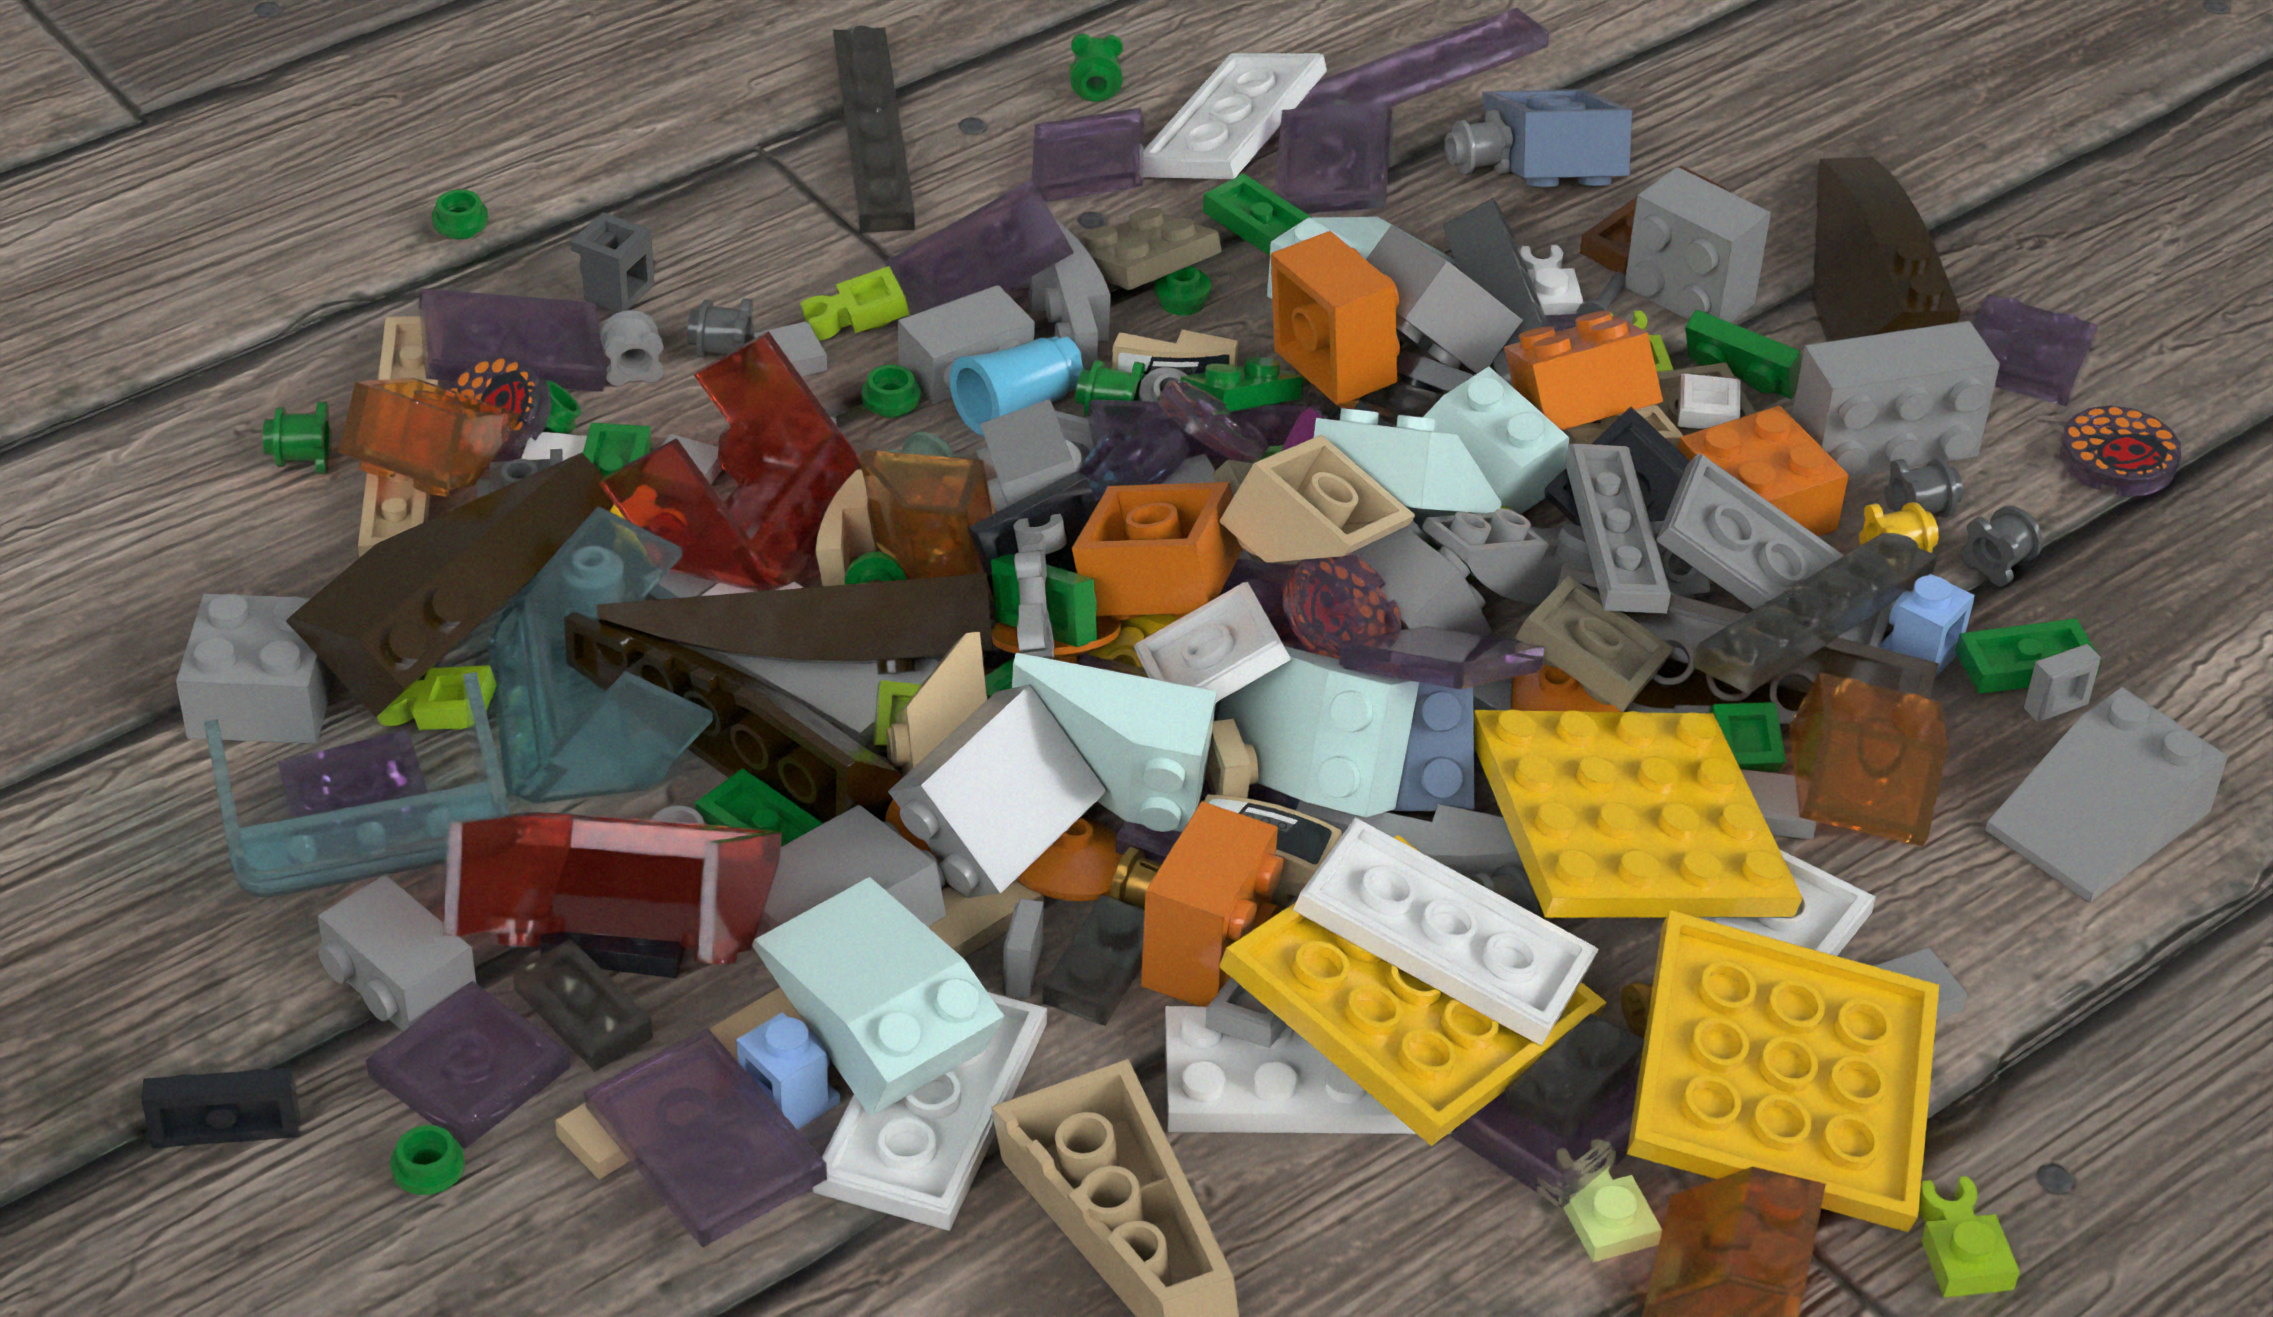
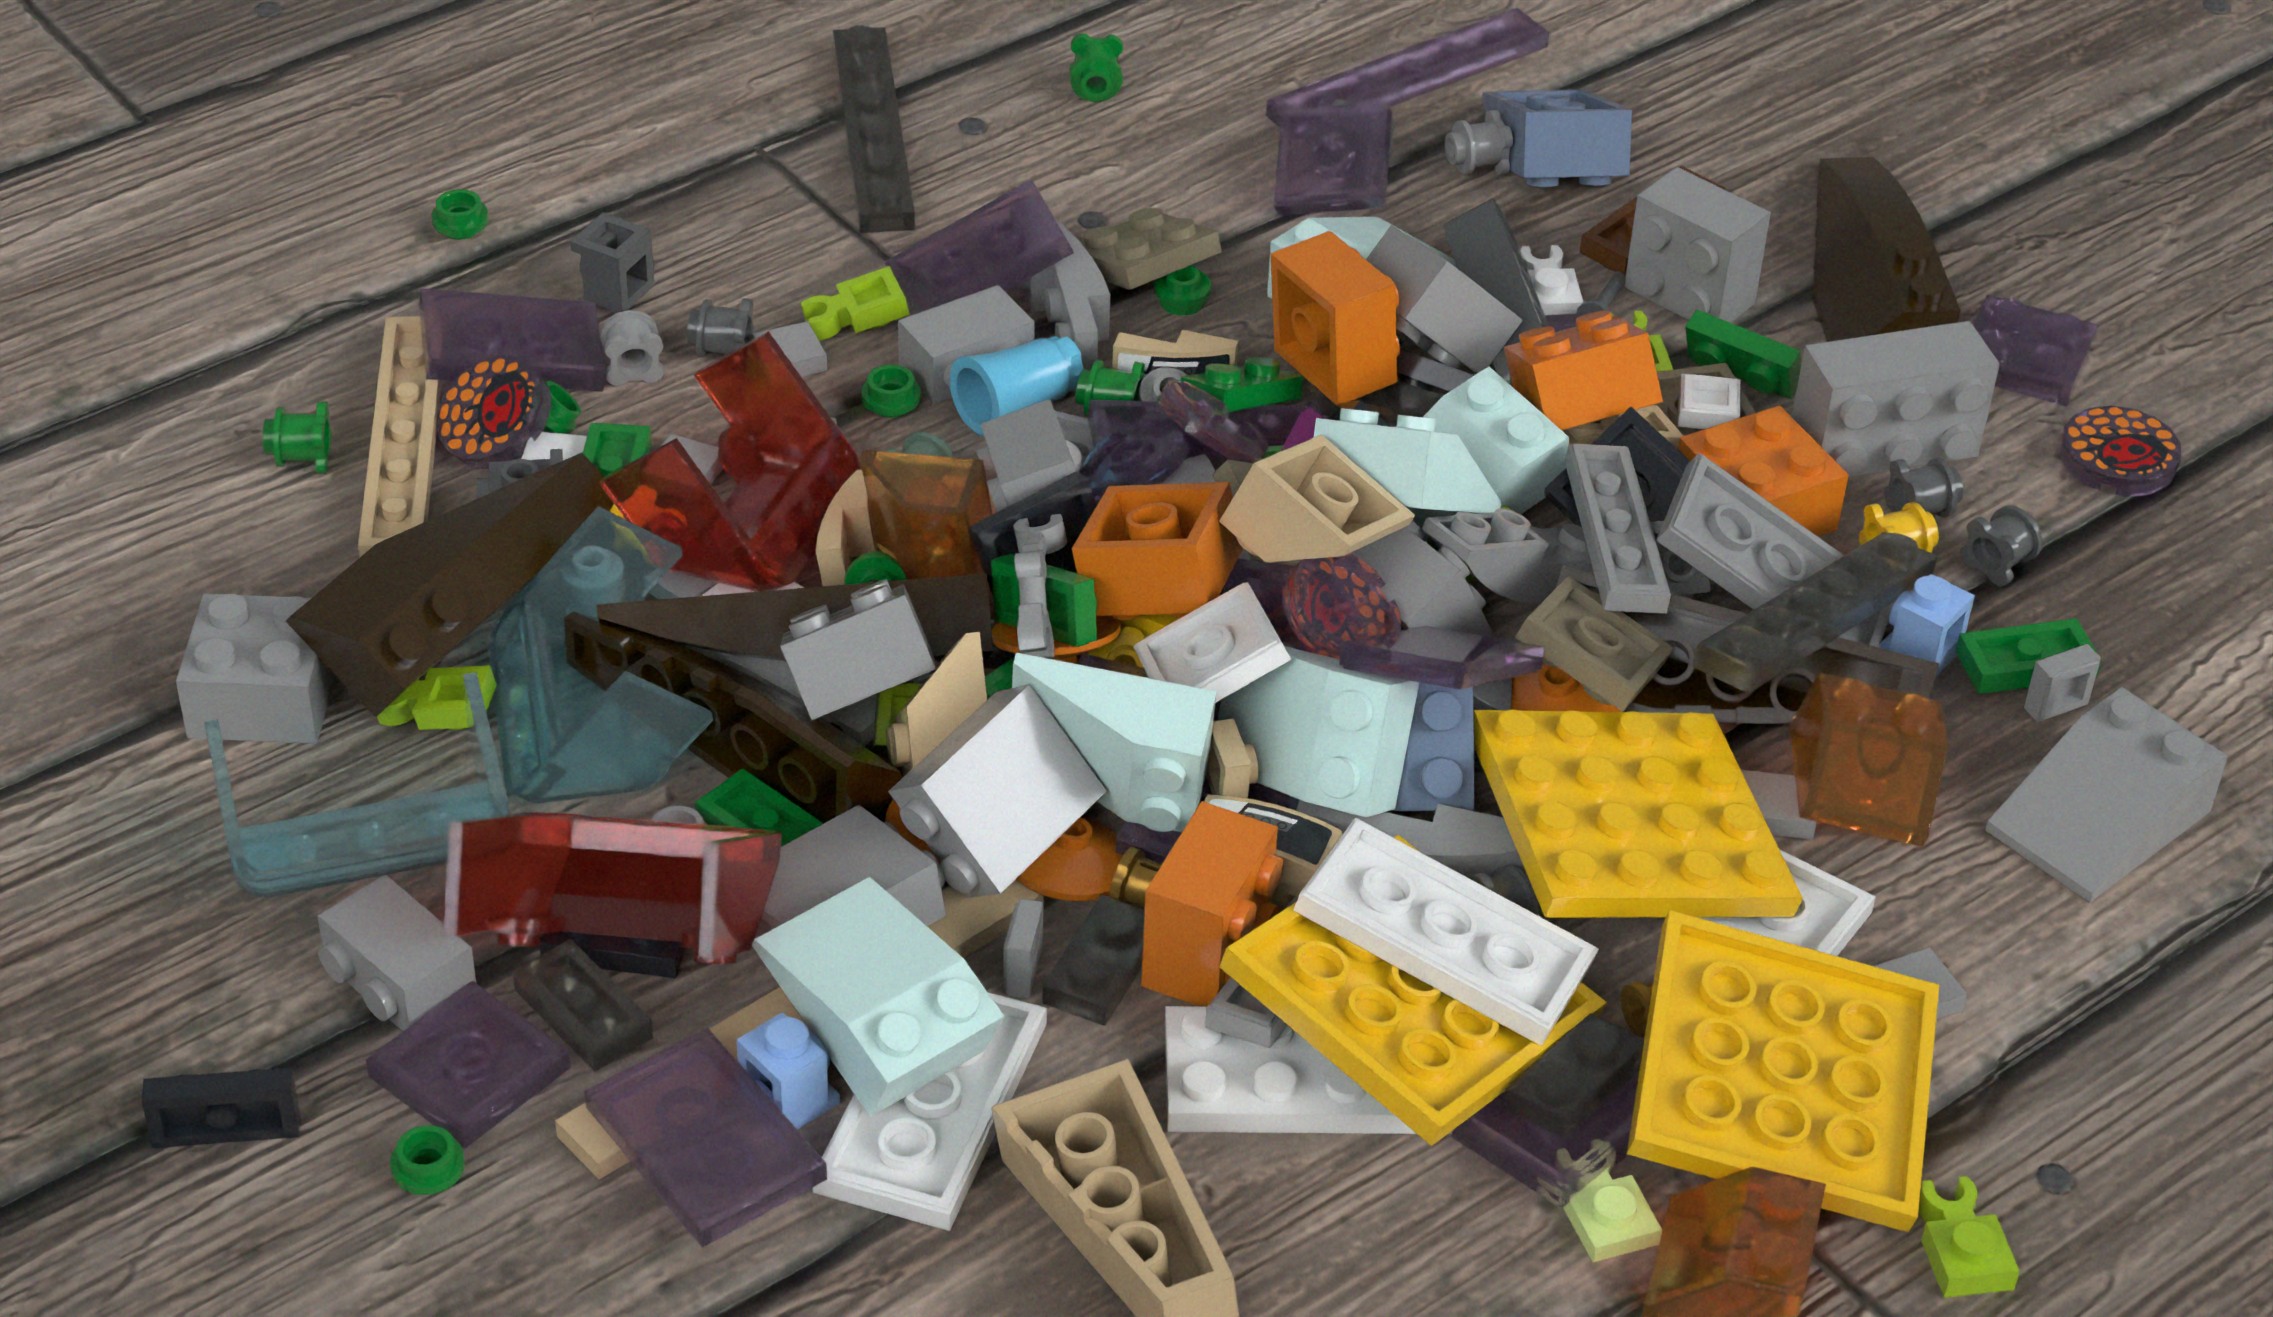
clear purple plate [277,729,437,861] -> none
clear orange slope [338,377,519,496] -> none
clear purple tile [1031,107,1144,203] -> none
white tile [1135,53,1327,179] -> none
green plate [1203,173,1312,256] -> none
green plate [1707,702,1786,772] -> none
none -> light grey brick [780,579,936,720]

